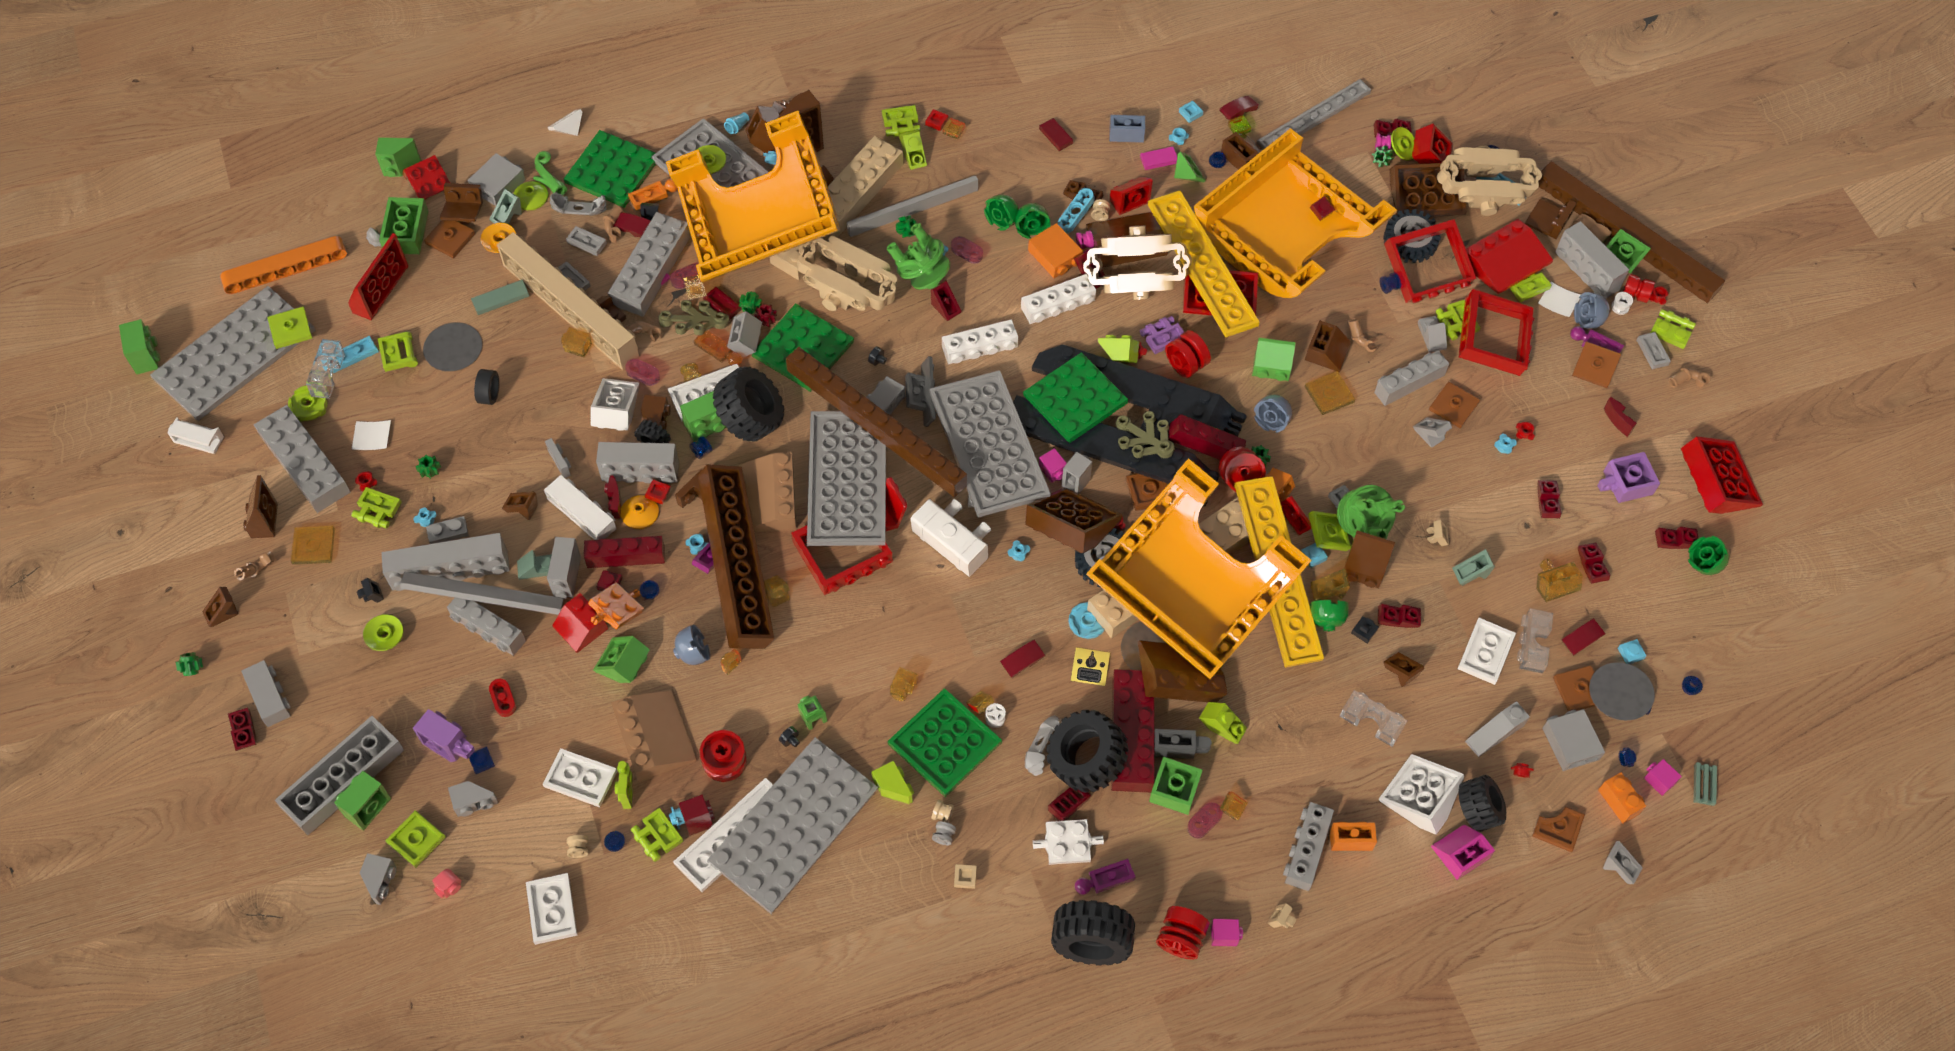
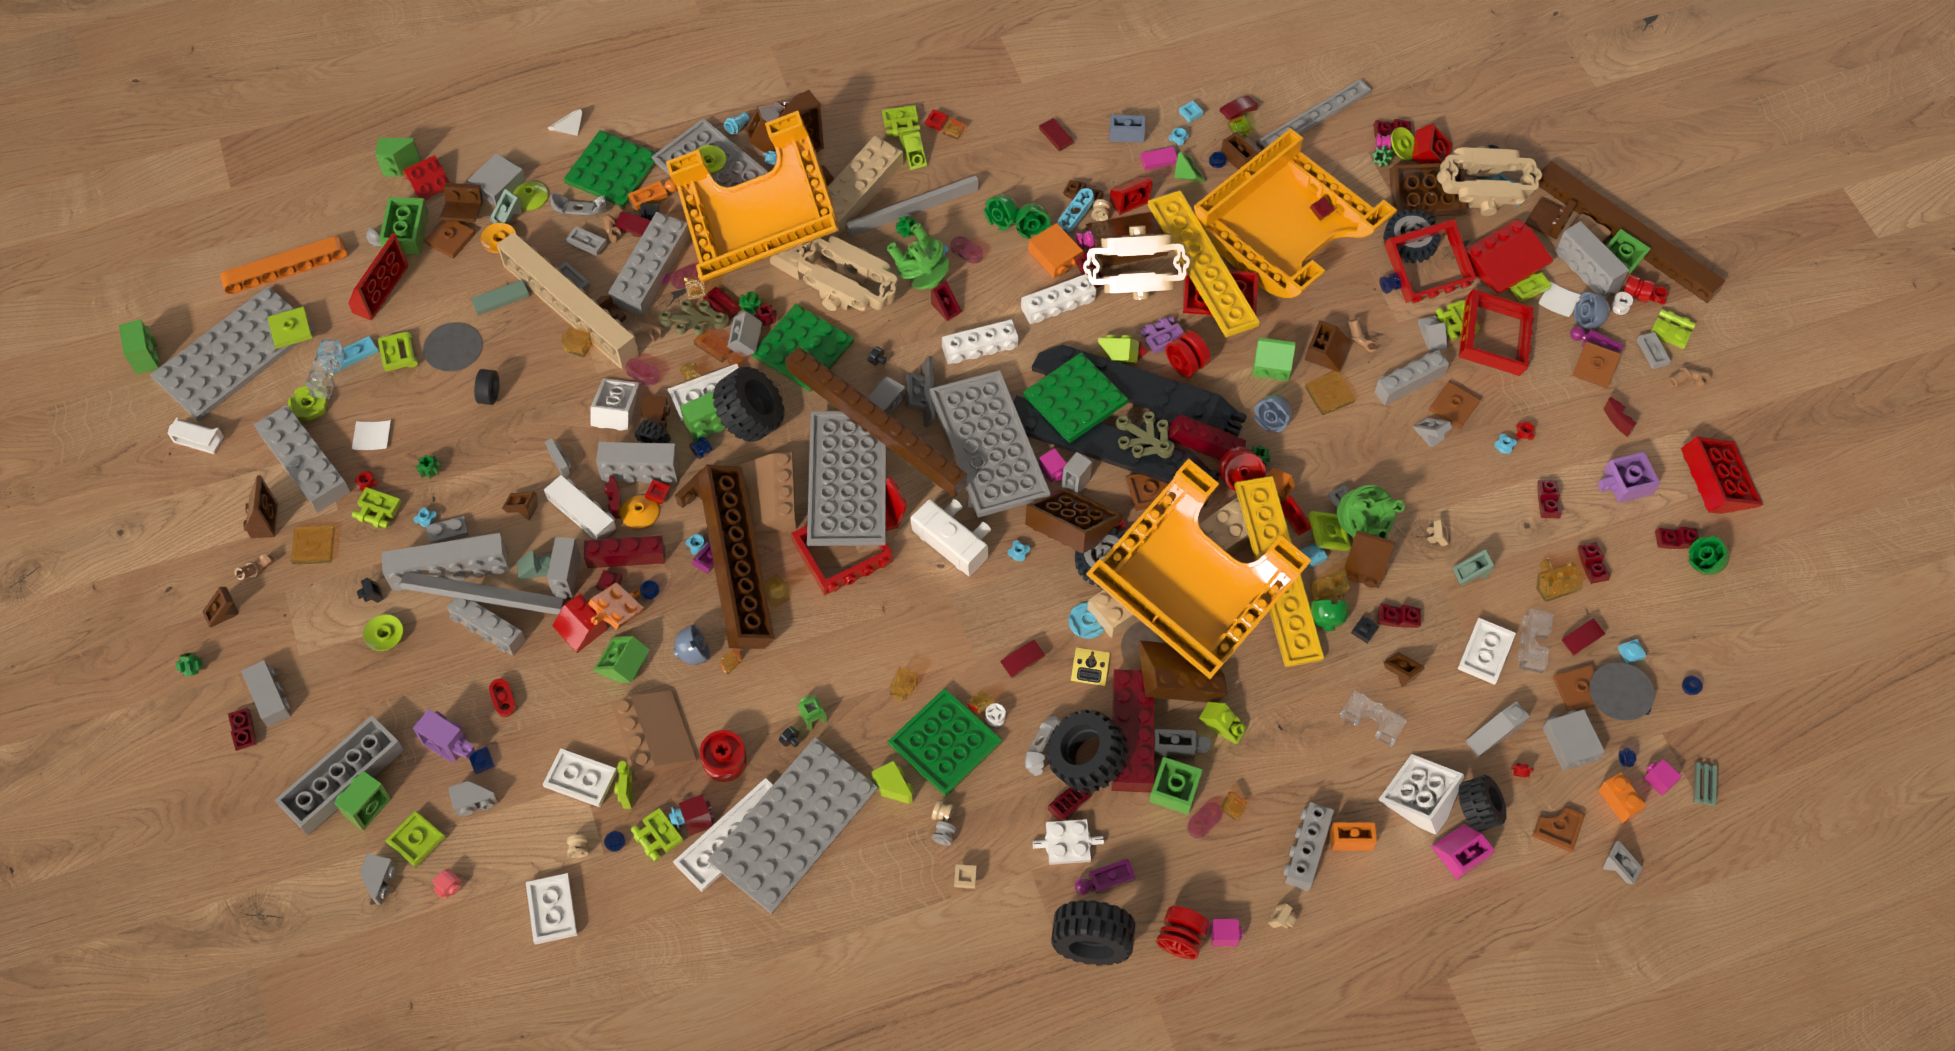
bright green plant [533,151,567,196] -> none

